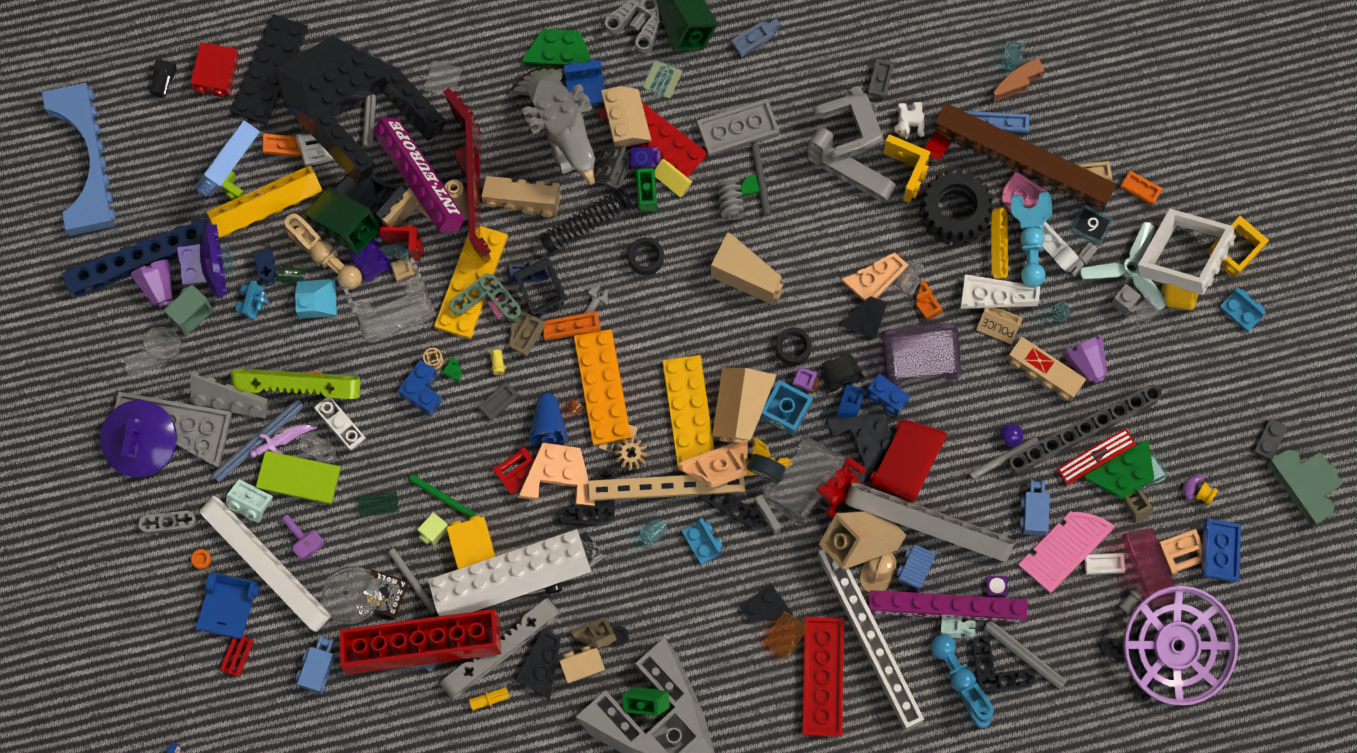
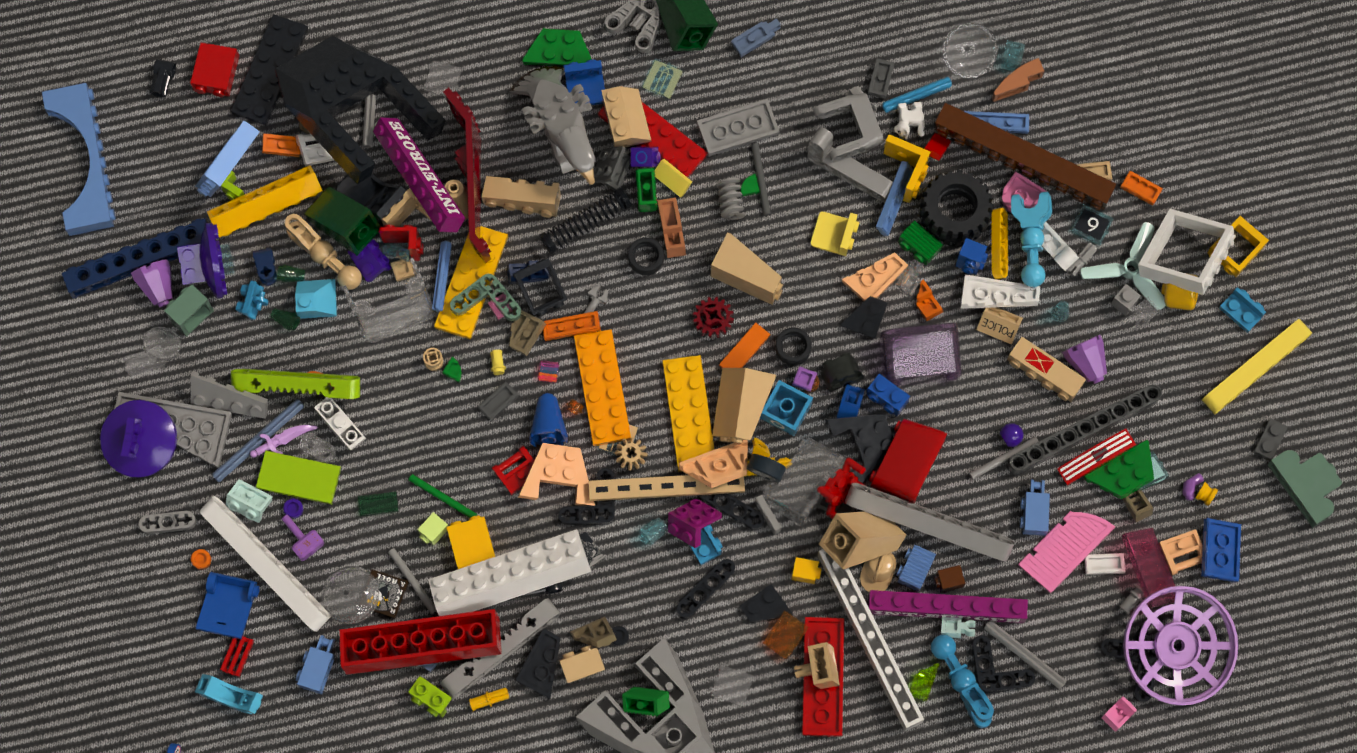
blue brick [398,360,442,417] -> none
tile [986,576,1008,597] -> none
none -> medium azure arch [195,674,263,715]
none -> clear green cone [270,308,300,331]
none -> dark purple tile [283,498,304,519]
none -> lime bracket [408,676,452,718]
none -> medium blue axle [432,241,452,312]
none -> clear pink tile [538,360,560,383]
none -> nougat slope [657,197,686,258]
none -> magenta bracket [668,499,722,548]
none -> black beam [677,559,735,619]
none -> dark red gear [693,297,734,338]
none -> clear piece [711,665,754,707]
none -> orange tile [719,323,771,368]
none -> yellow brick [792,557,822,584]
none -> tan brick [794,642,840,689]
none -> light yellow bracket [811,212,860,256]
none -> medium blue tile [876,161,914,236]
none -> dark azure axle [882,77,952,113]
none -> green brick [899,220,943,265]
none -> clear neon green slope [910,663,939,702]
none -> reddish brown brick [934,565,966,593]
none -> clear dish [942,22,998,78]
none -> blue brick [956,238,988,275]
none -> bright pink bracket [1101,696,1137,732]
none -> light yellow beam [1202,319,1312,414]

